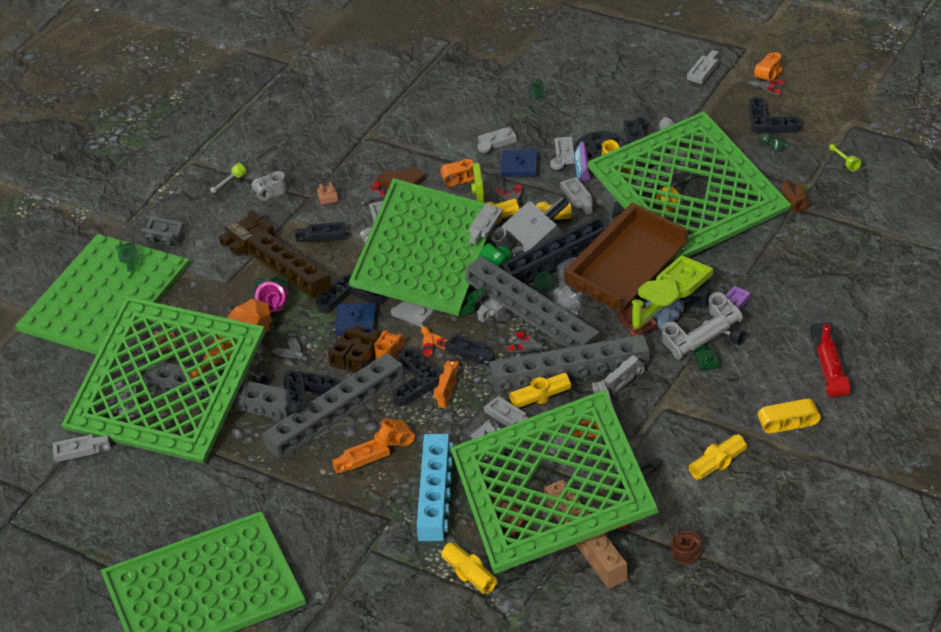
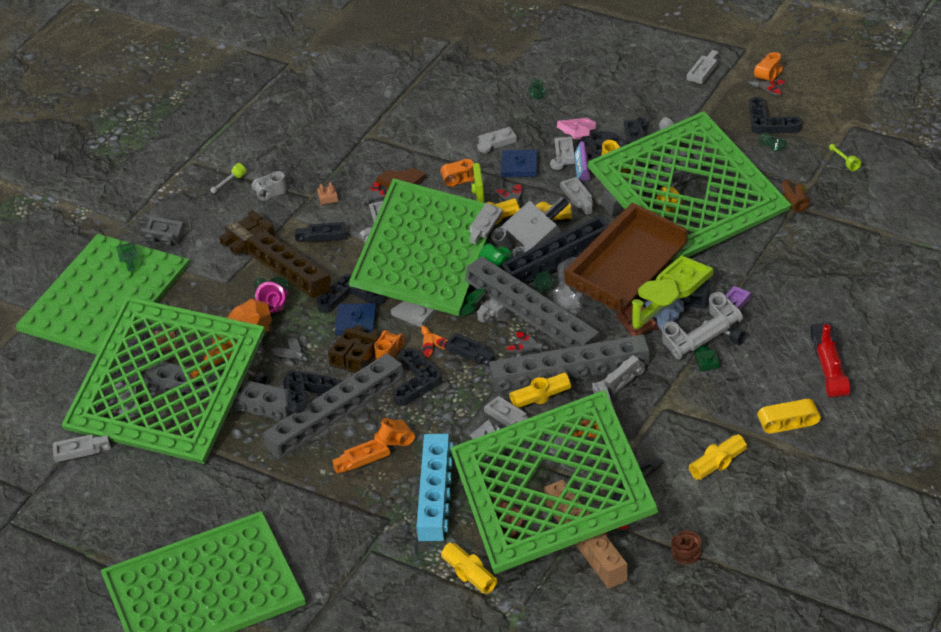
orange hinge [434,360,460,408] -> none
none -> bright pink plate [557,118,596,139]

